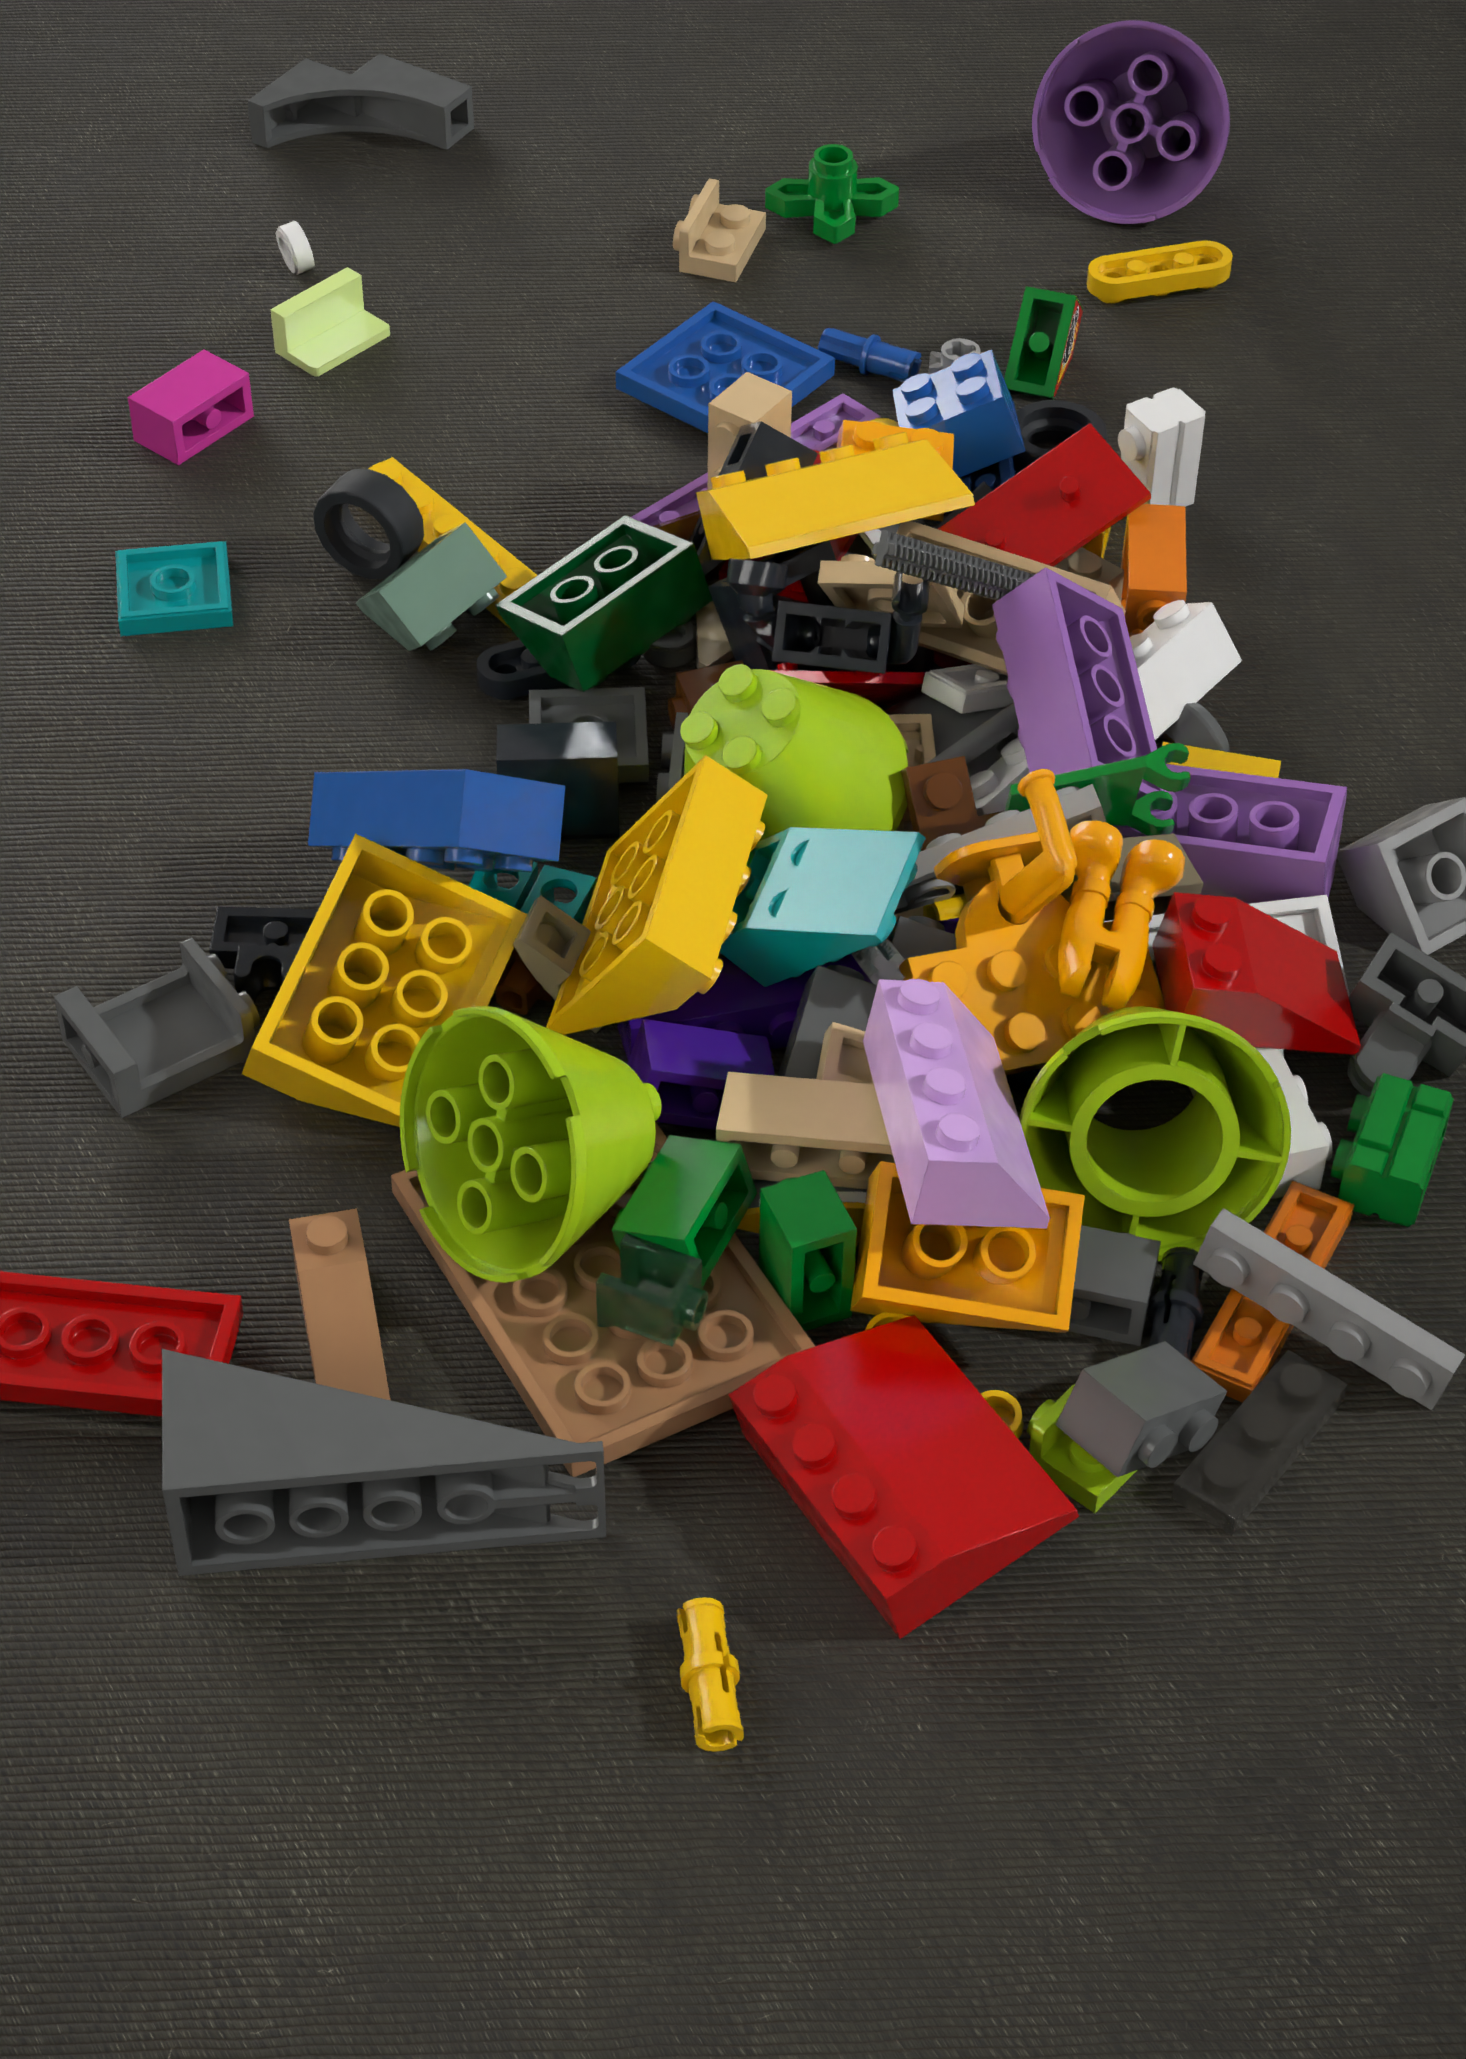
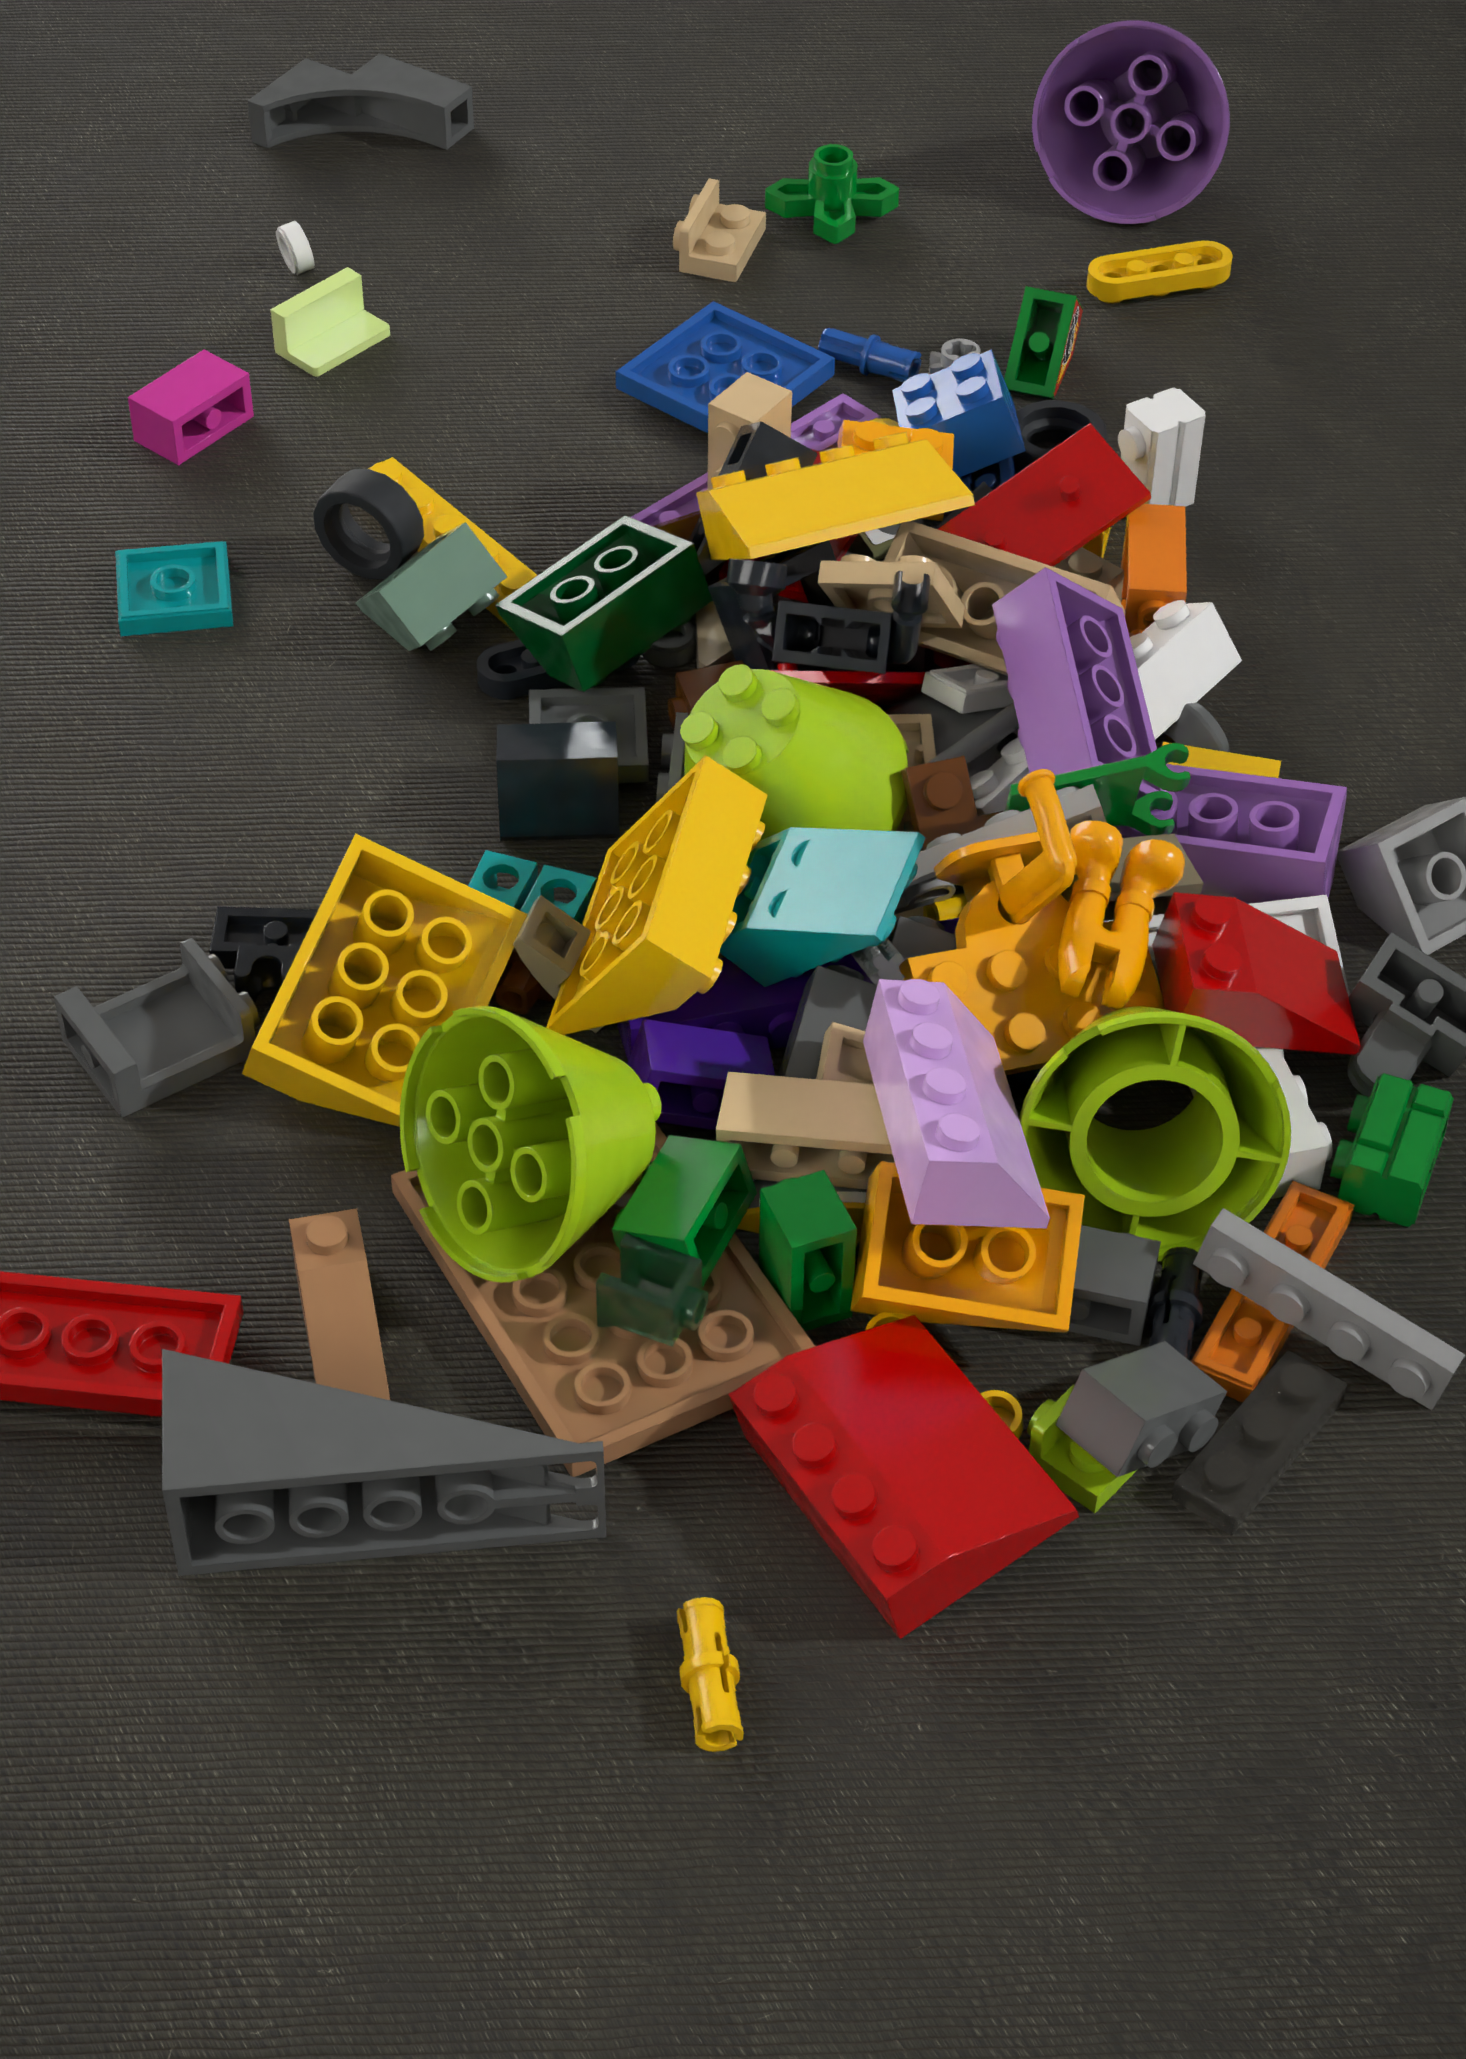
blue brick [308,769,565,872] -> none
dark grey axle [871,530,1035,601] -> none

